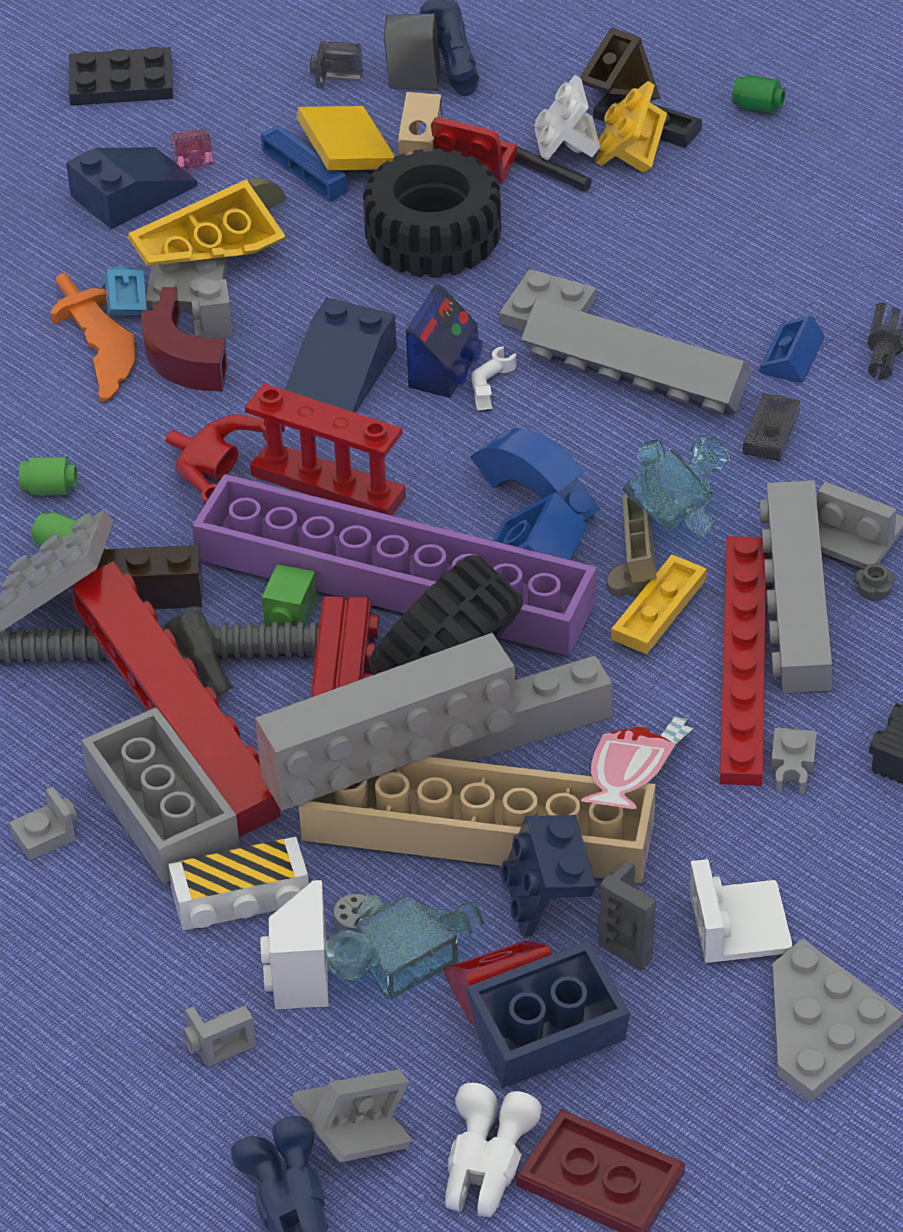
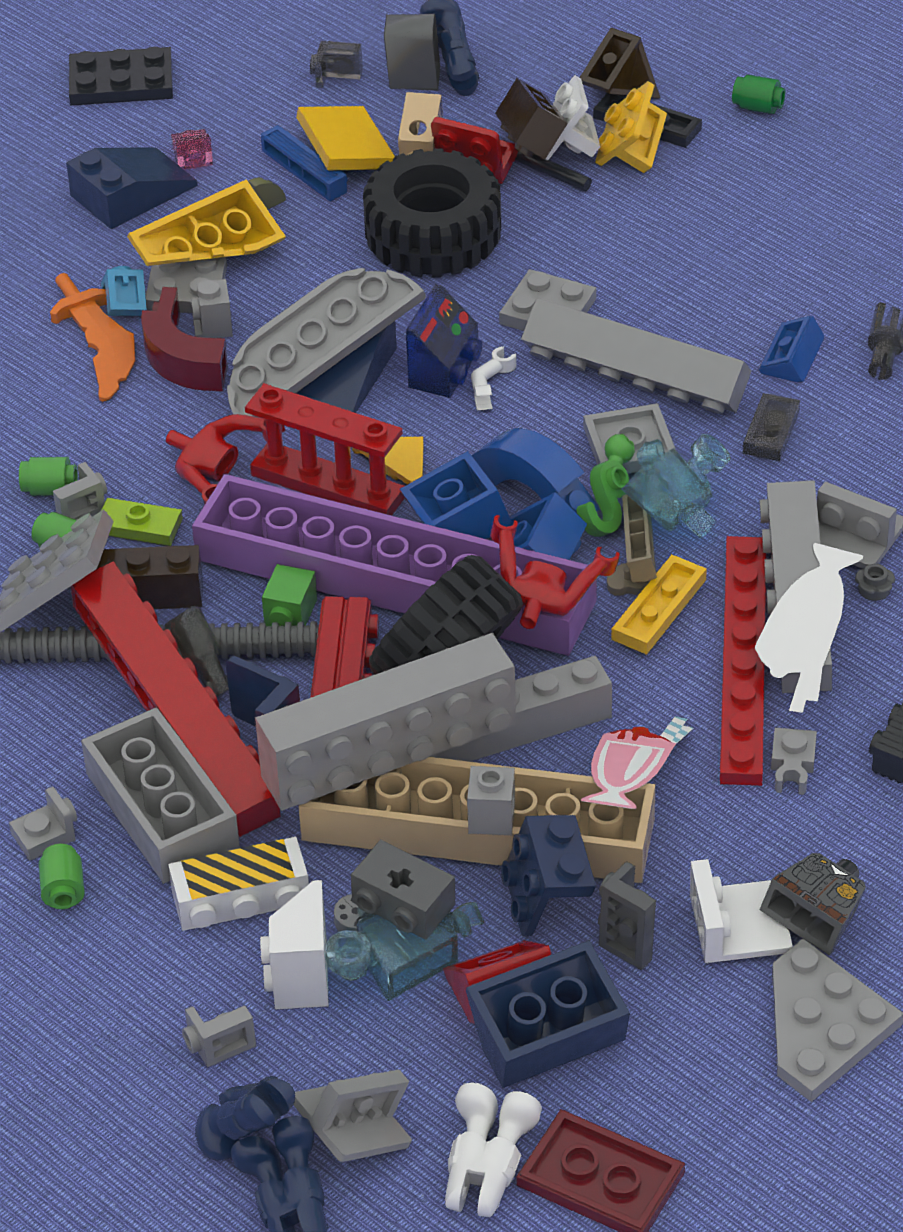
none -> bright green brick [38,844,85,909]
none -> light grey bracket [53,462,107,520]
none -> lime plate [101,498,183,546]
none -> dark blue piece [195,1076,295,1161]
none -> dark blue bracket [225,656,300,727]
none -> light grey plate [227,268,427,431]
none -> dark grey brick [351,839,455,940]
none -> yellow tile [352,436,424,485]
none -> blue slope [400,451,513,539]
none -> light grey brick [467,766,515,836]
none -> red piece [490,515,620,629]
none -> dark brown brick [495,78,568,159]
none -> bright green piece [576,434,635,537]
none -> light grey plate [583,403,678,473]
none -> white sticker [755,543,863,713]
none -> dark grey torso [760,853,866,955]

